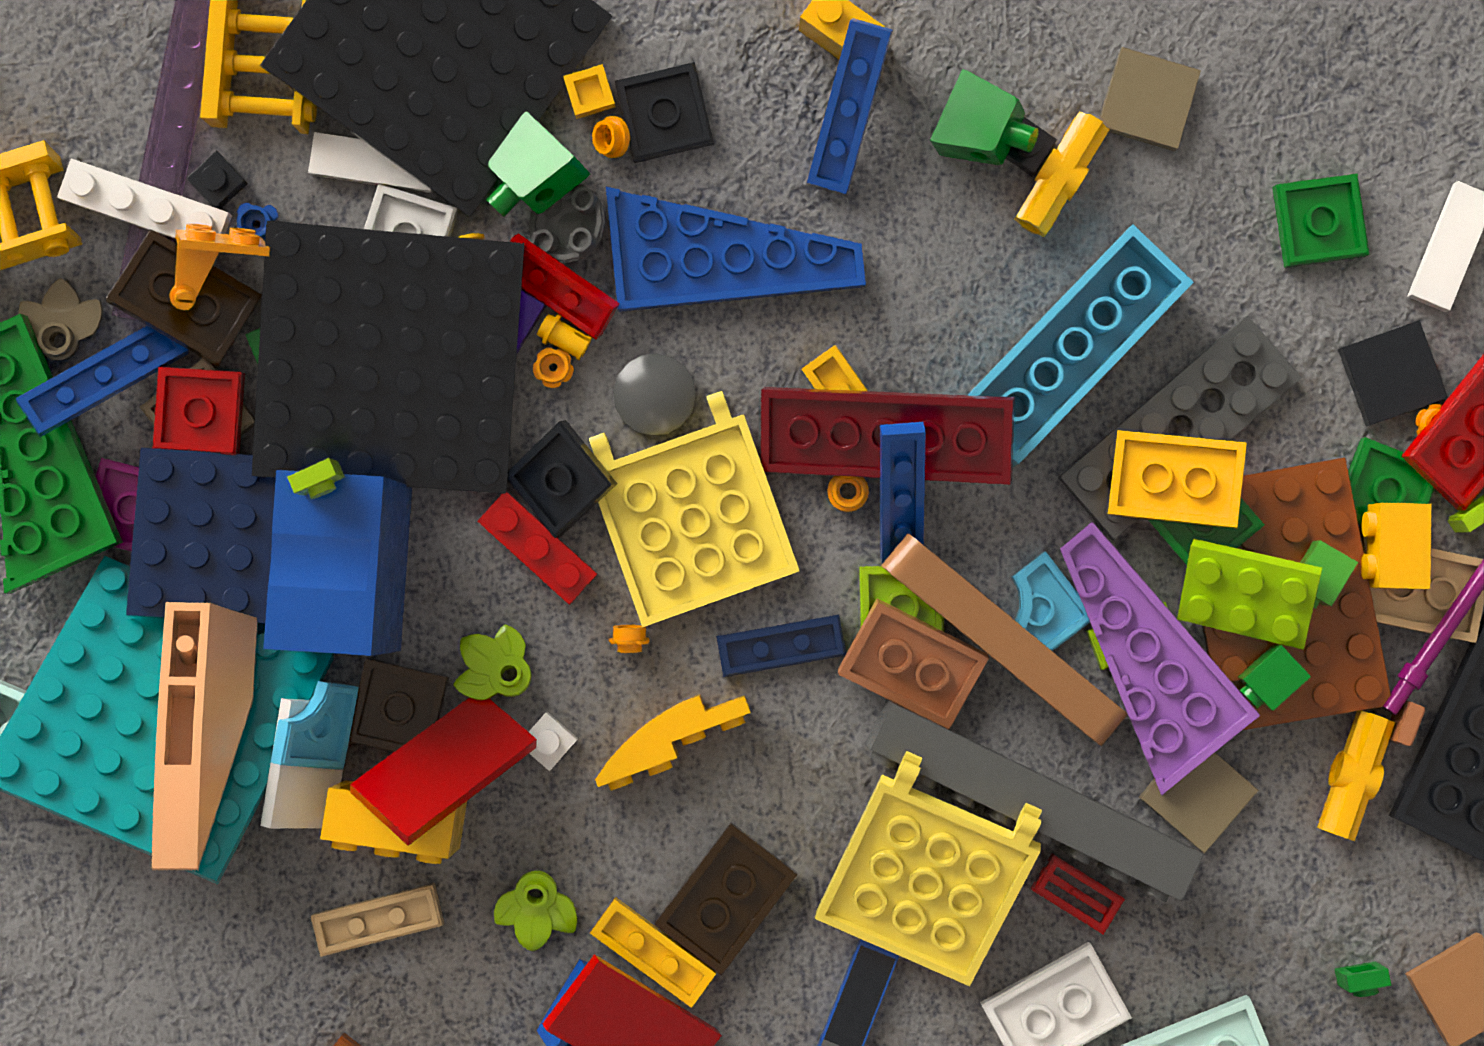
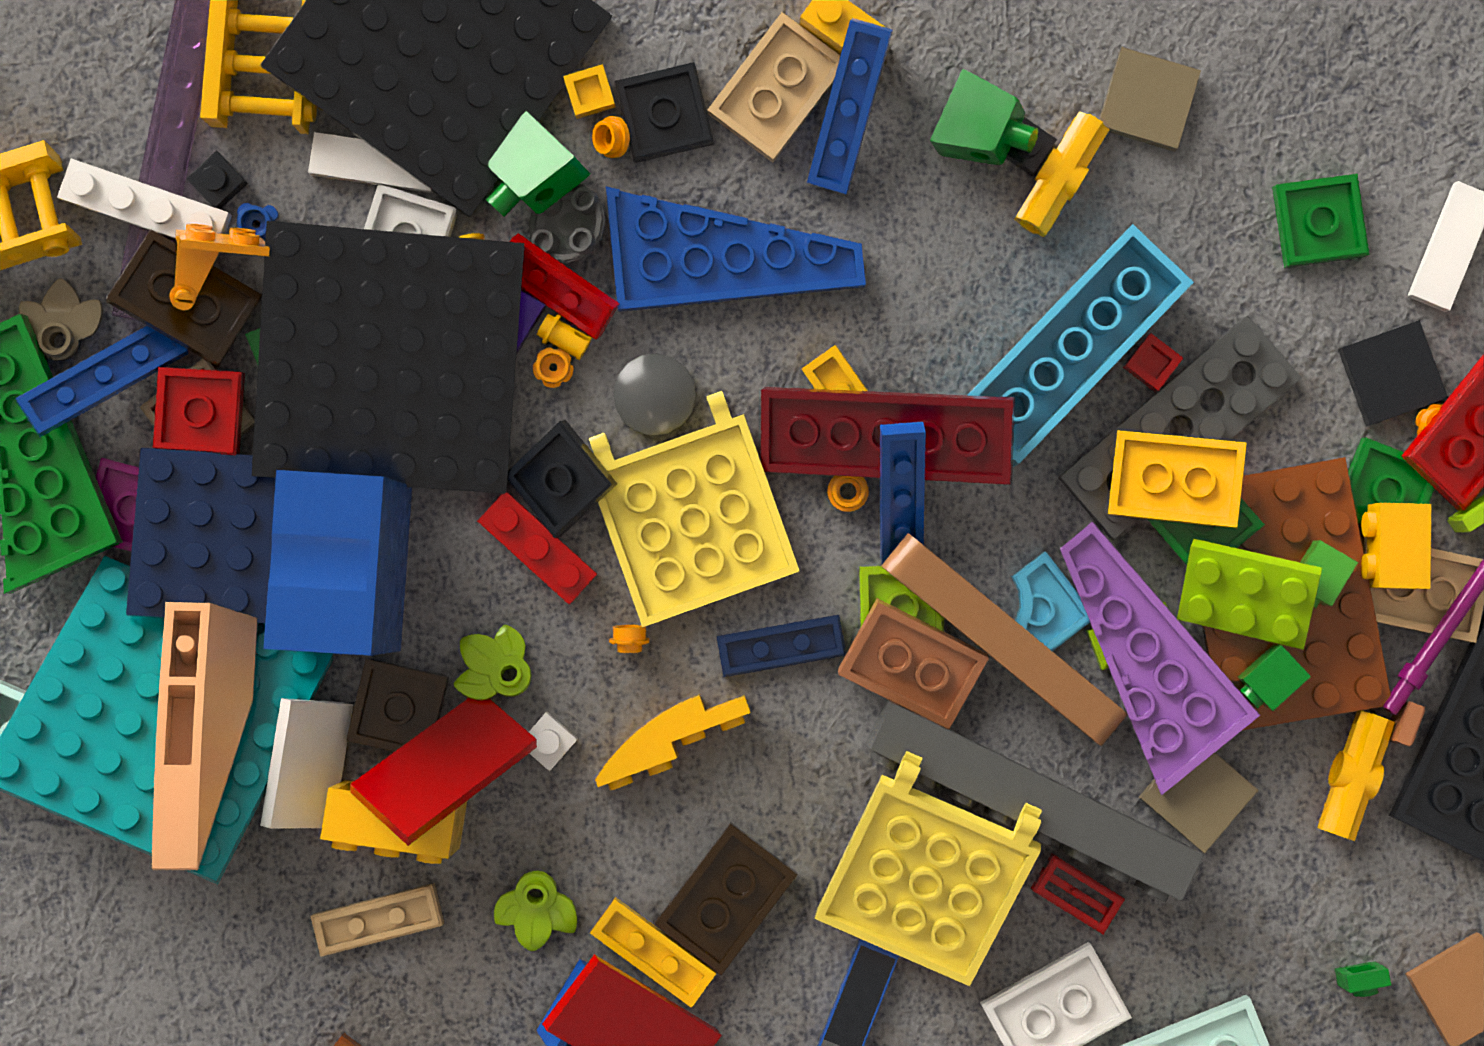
medium azure tile [270,681,359,770] -> none
lime plate [287,458,345,499] -> none
none -> tan plate [707,12,840,163]
none -> red plate [1123,333,1183,392]

